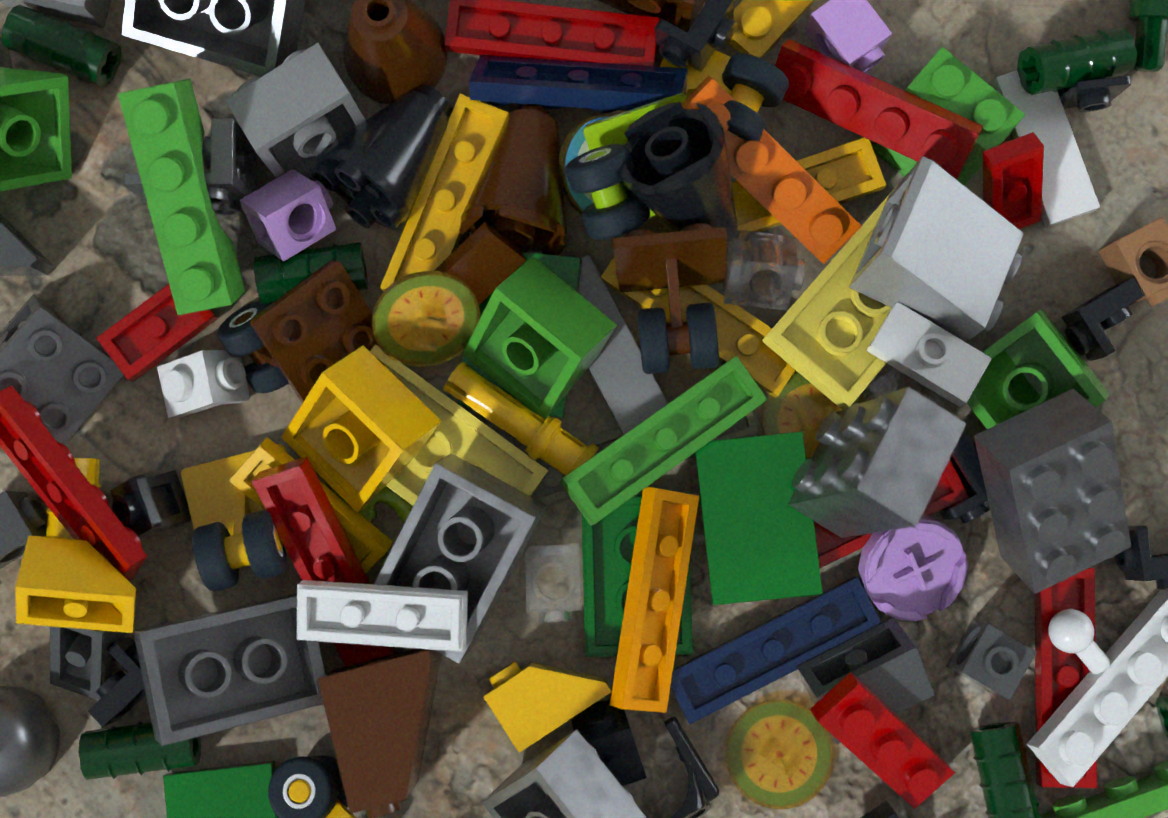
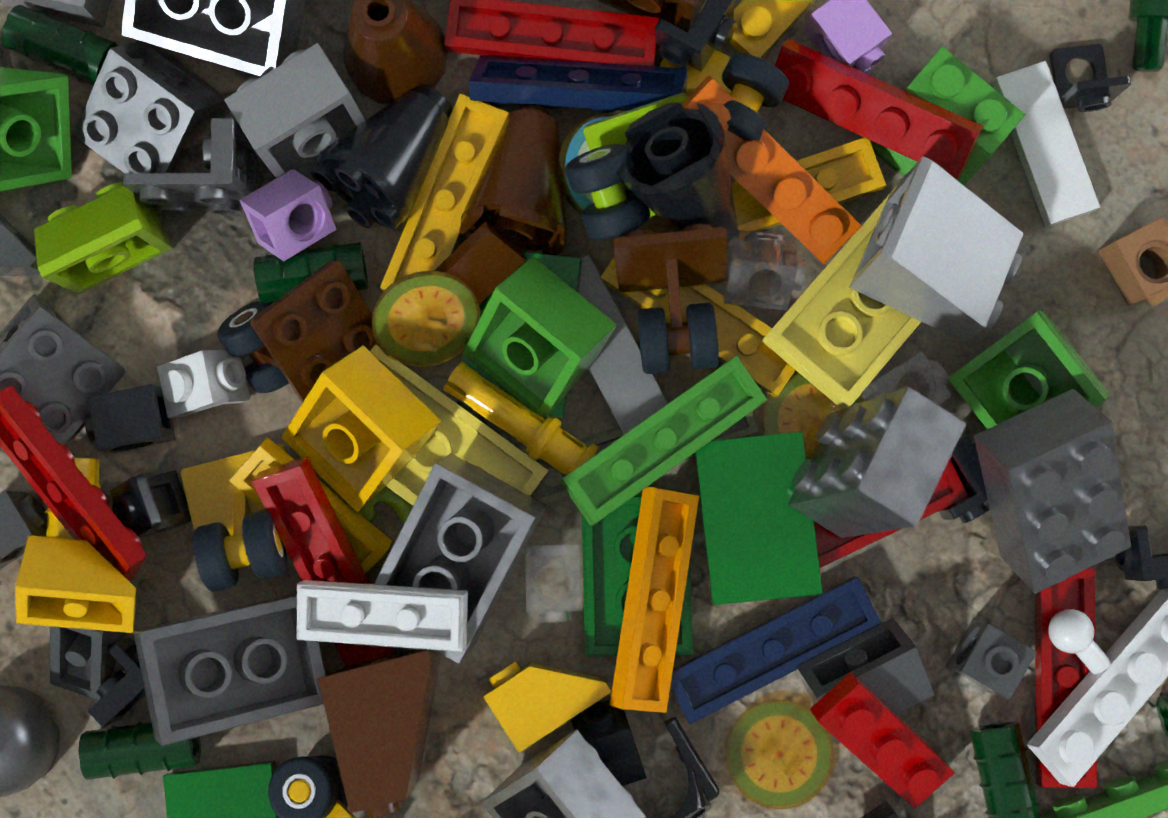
red plate [96,284,219,382] -> none
bright green arch [117,78,246,315] -> none
lavender tile [858,515,968,621] -> none
white plate [866,301,992,408] -> none
red plate [983,132,1044,229] -> none
dark green axle [1017,28,1137,95] -> none
black bracket [1062,277,1145,361] -> none
none -> lime slope [34,182,173,294]
none -> flat silver bracket [74,41,226,173]
none -> black brick [84,384,176,453]

